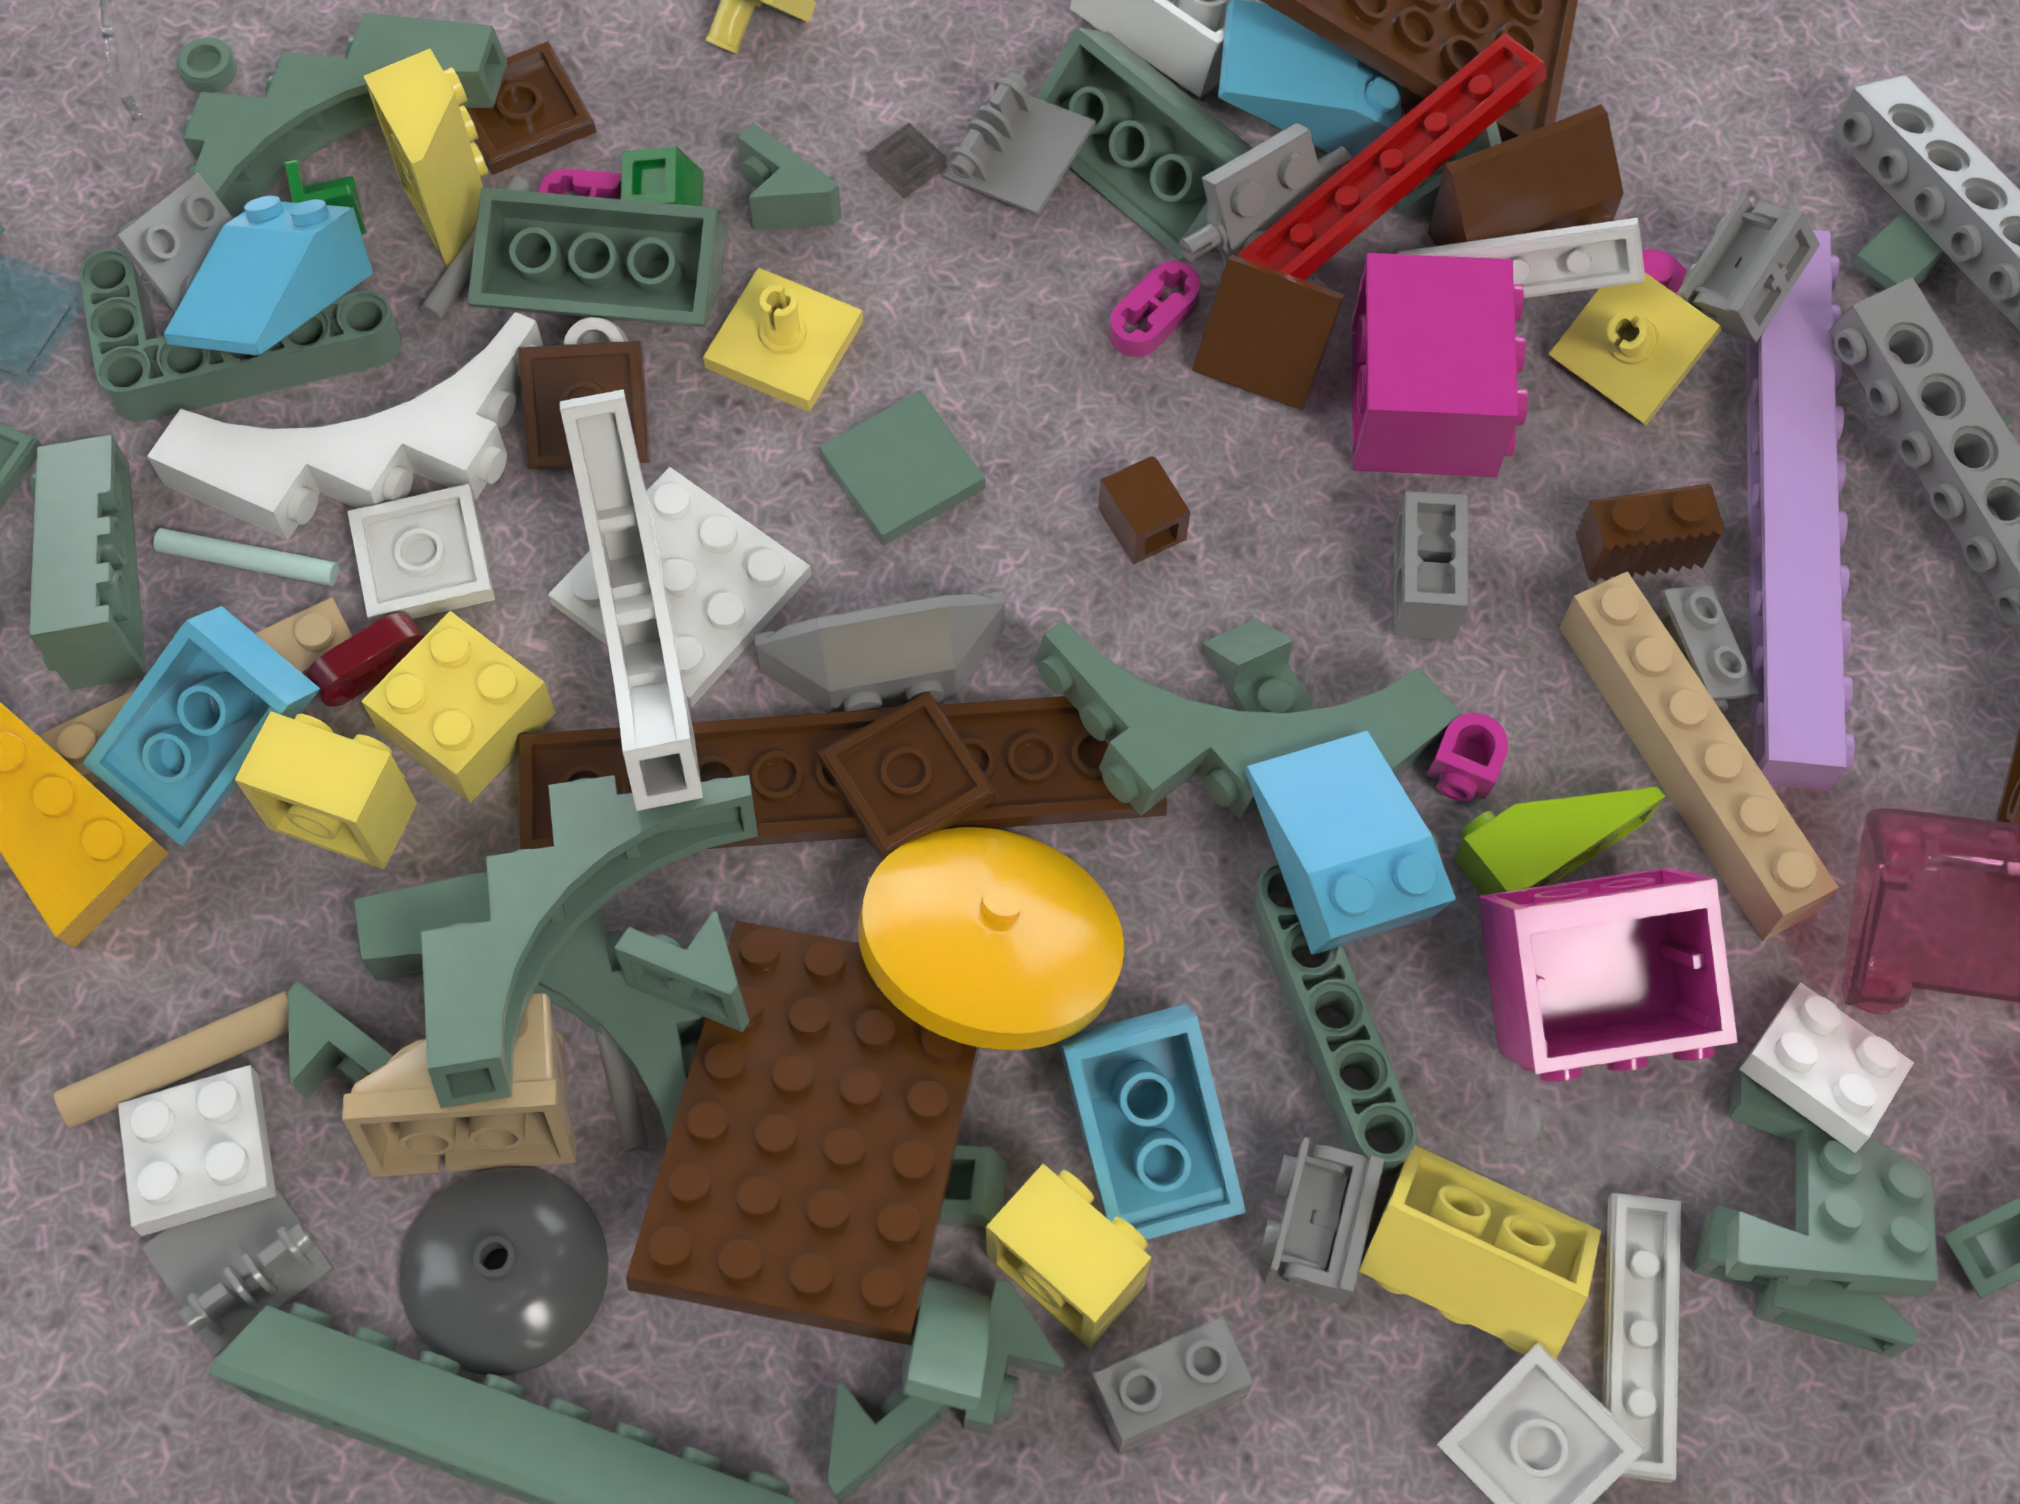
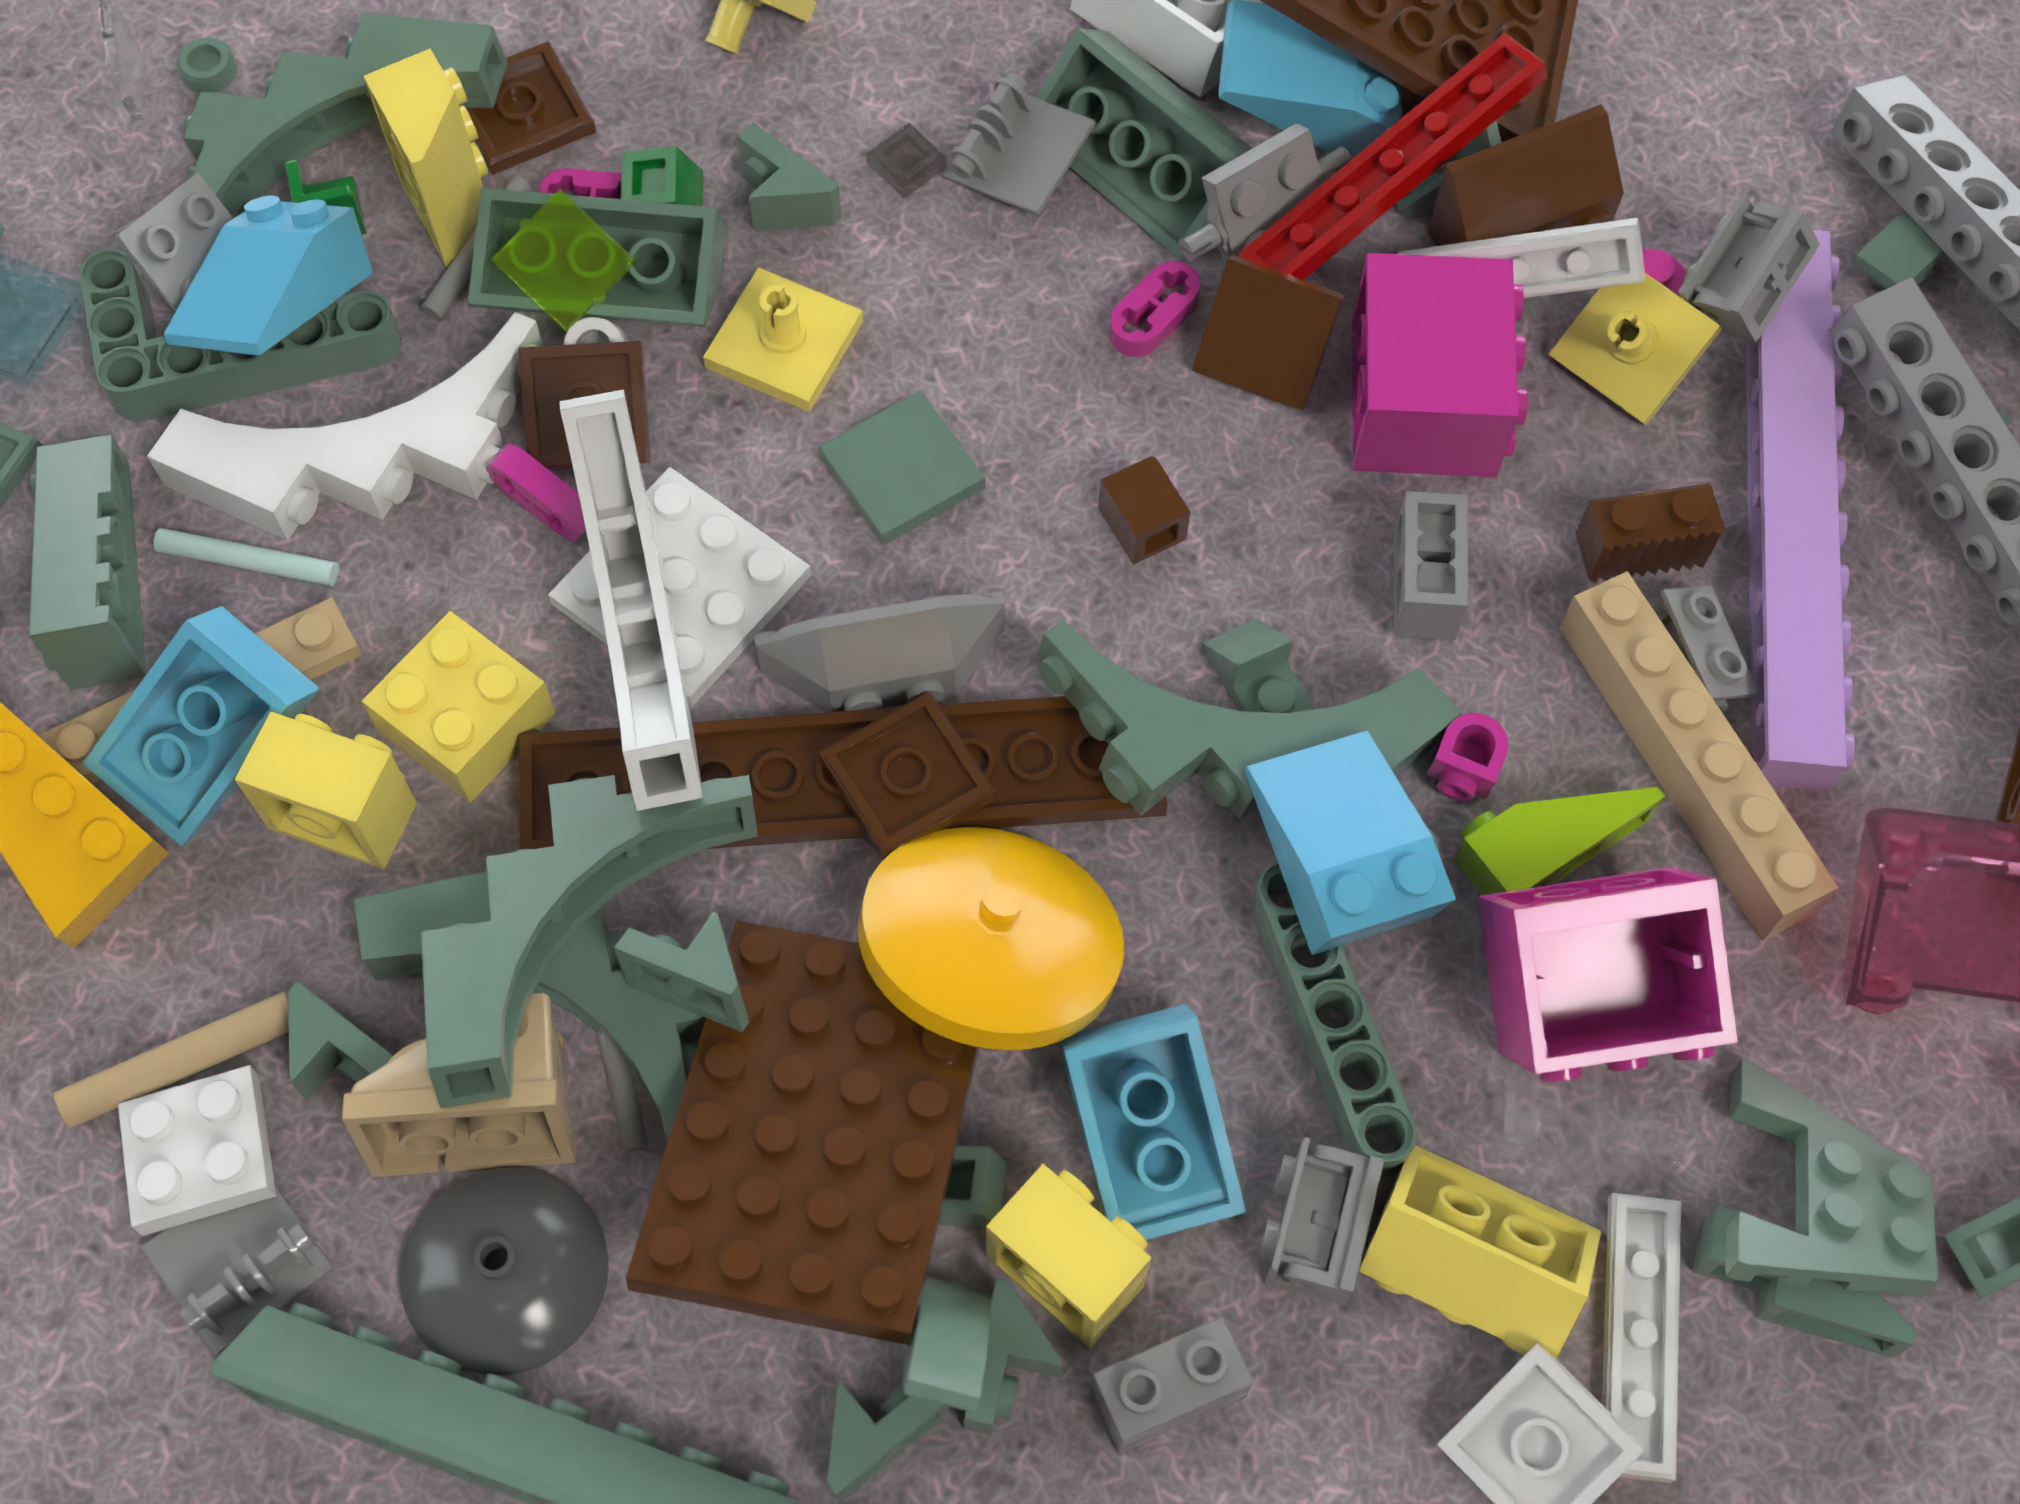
dark red beam [307,612,425,707] -> none
white plate [347,484,495,625] -> none
white plate [1739,982,1914,1153] -> none
none -> dark pink beam [486,444,586,542]
none -> clear neon green piece [491,189,636,332]

